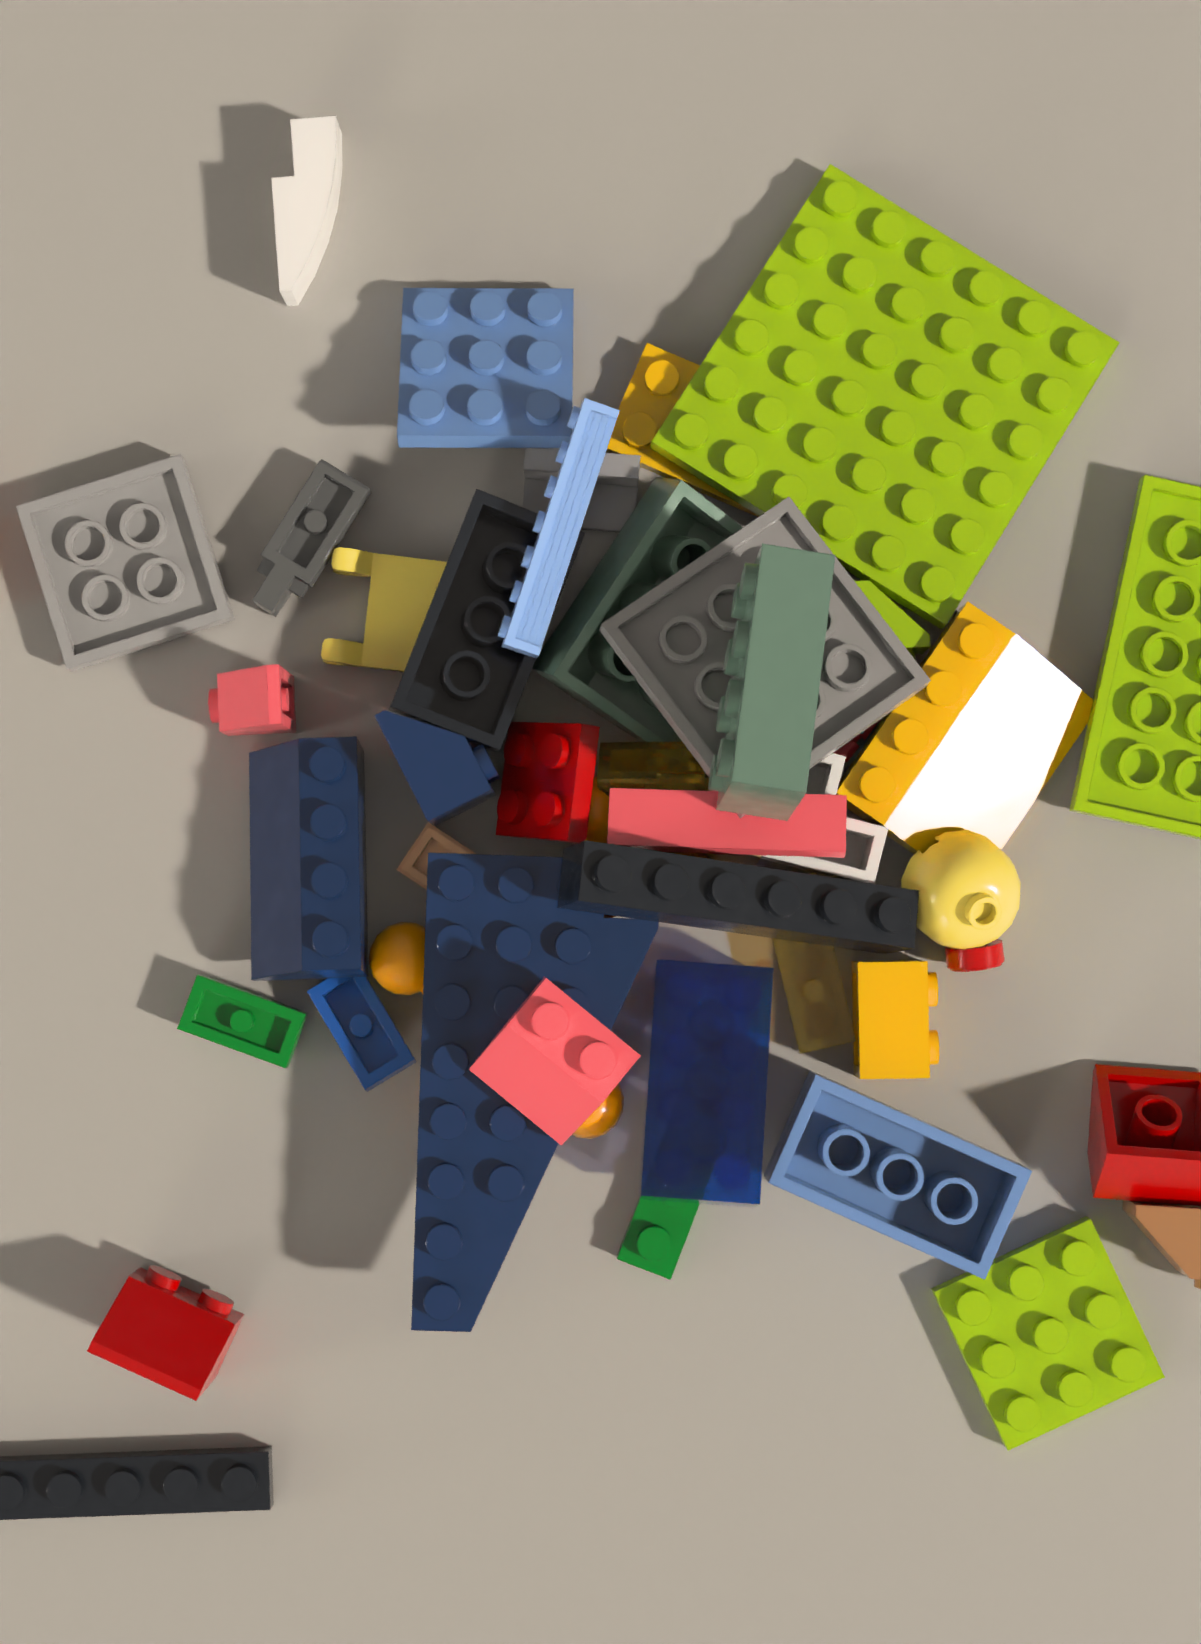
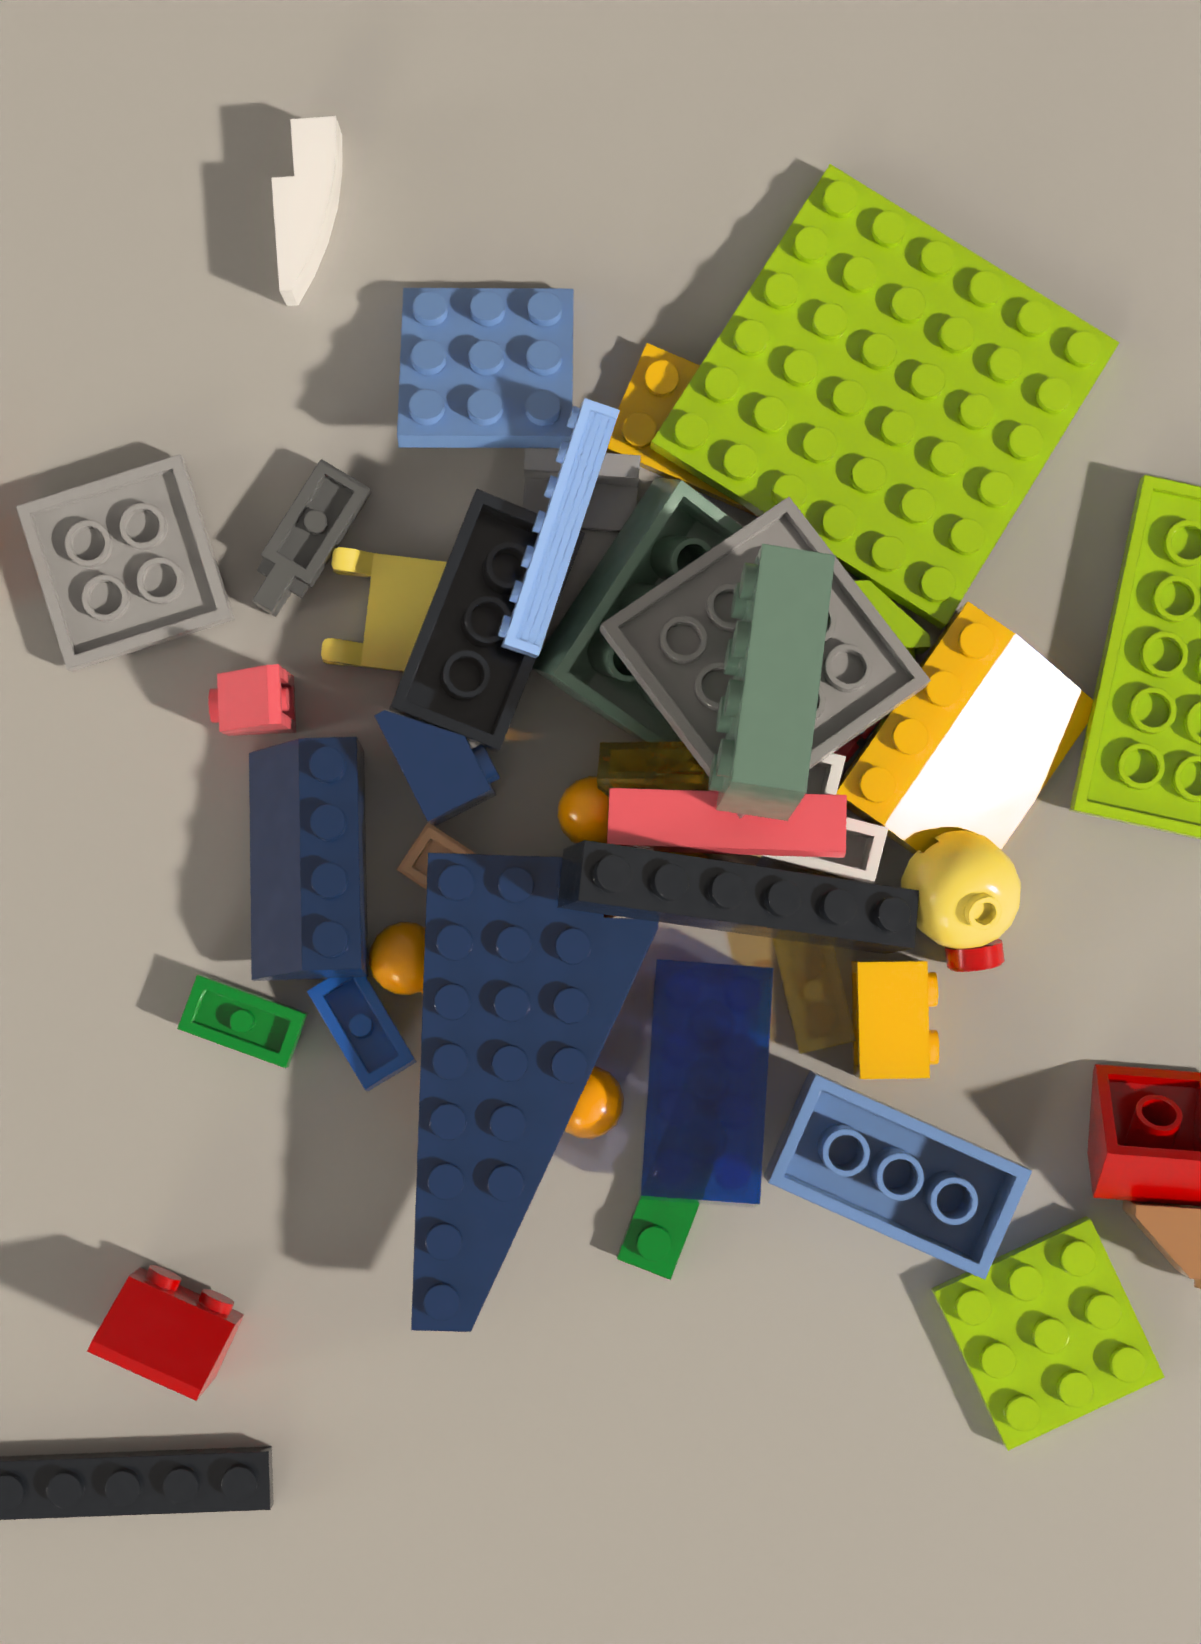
coral slope [469,977,641,1146] -> none
red plate [496,722,600,843] -> none

